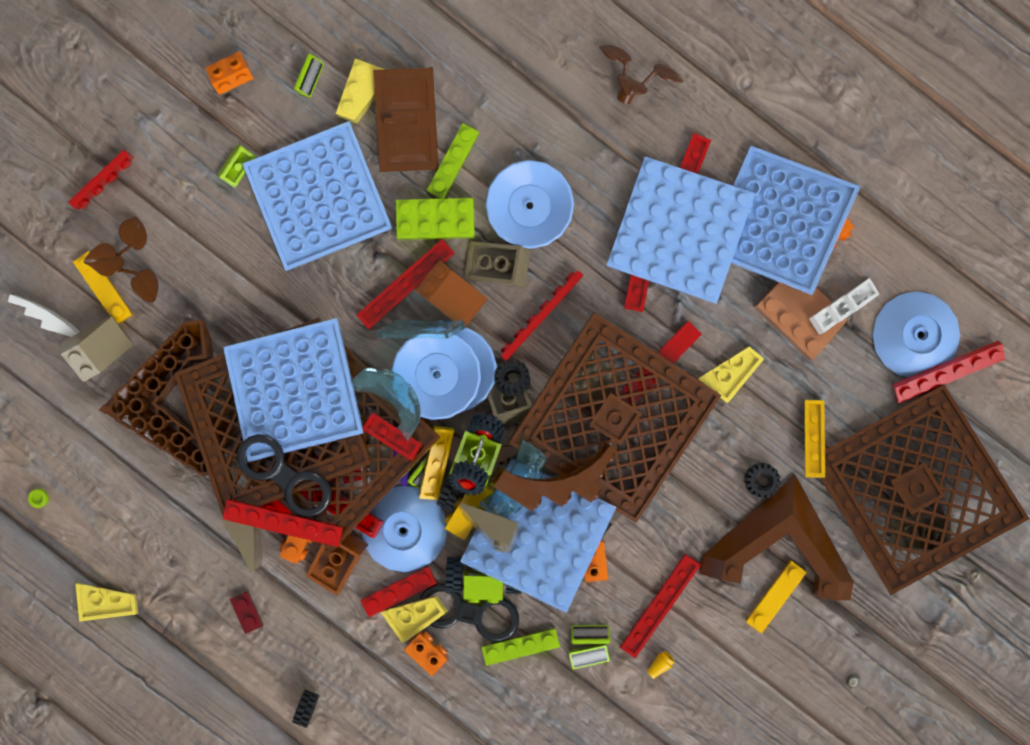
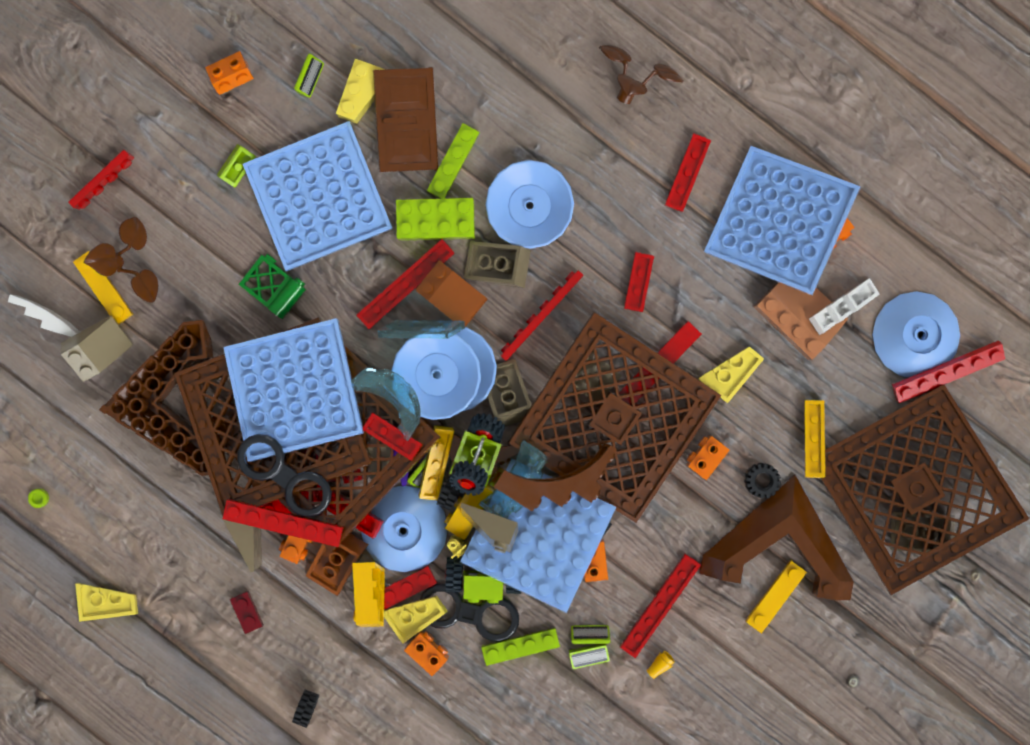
black tyre [494,359,531,397] -> none
light blue plate [607,157,755,304] -> none
none -> green piece [238,254,306,319]
none -> yellow wedge [352,562,385,627]
none -> light yellow hinge [447,535,468,559]
none -> orange brick [686,435,730,481]

